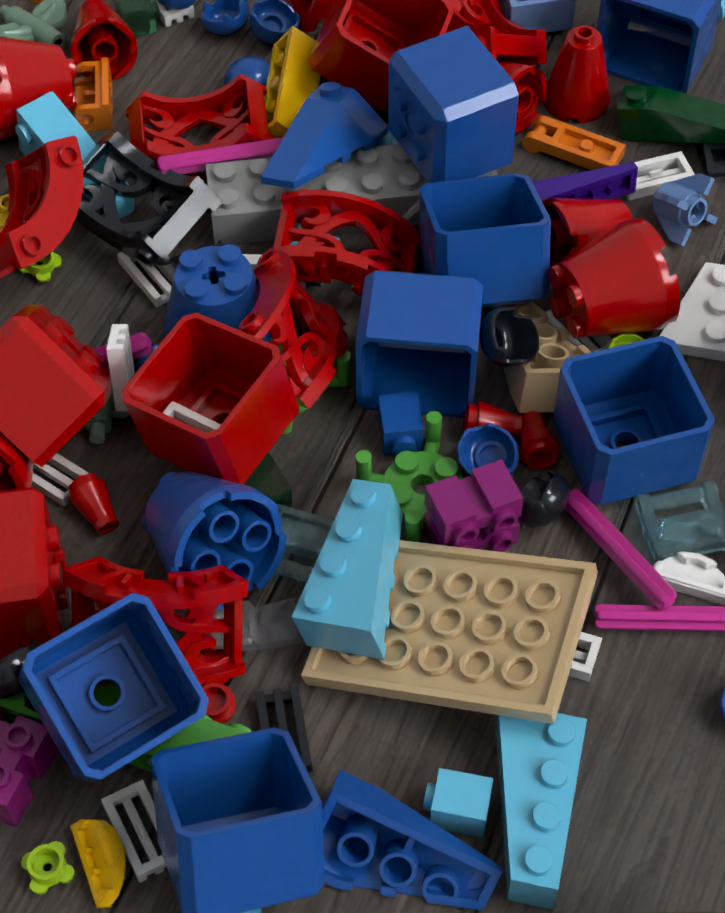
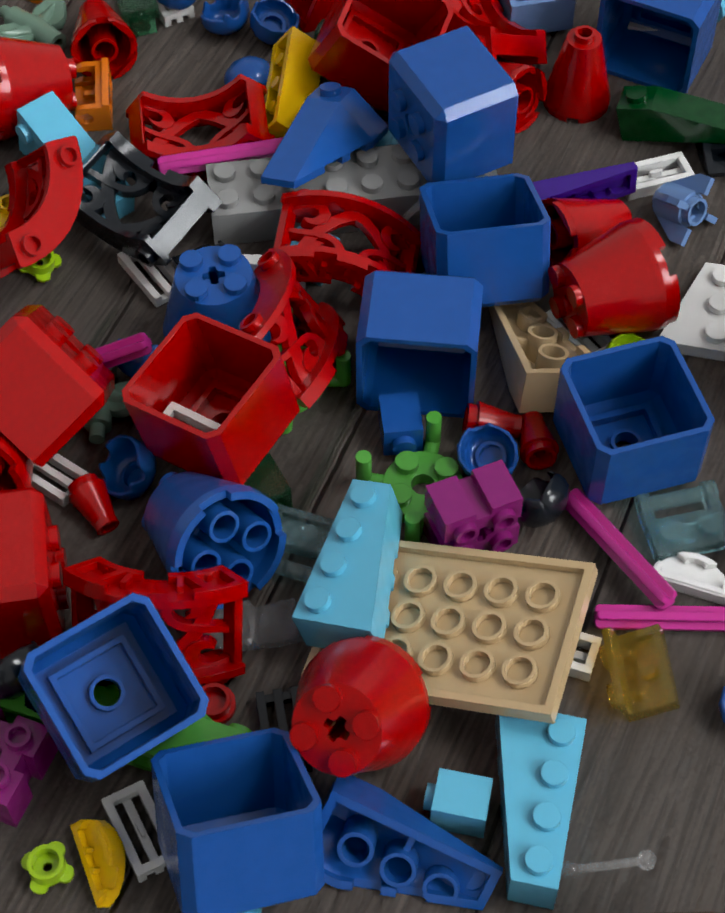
white tile [106,324,135,411] -> none
black hair [479,307,539,368] -> none
orange plate [522,115,626,170] -> none
none -> blue hair [98,434,157,500]
none -> red cone [289,635,431,778]
none -> clear hinge [561,850,657,880]
none -> clear yellow bracket [599,624,680,722]

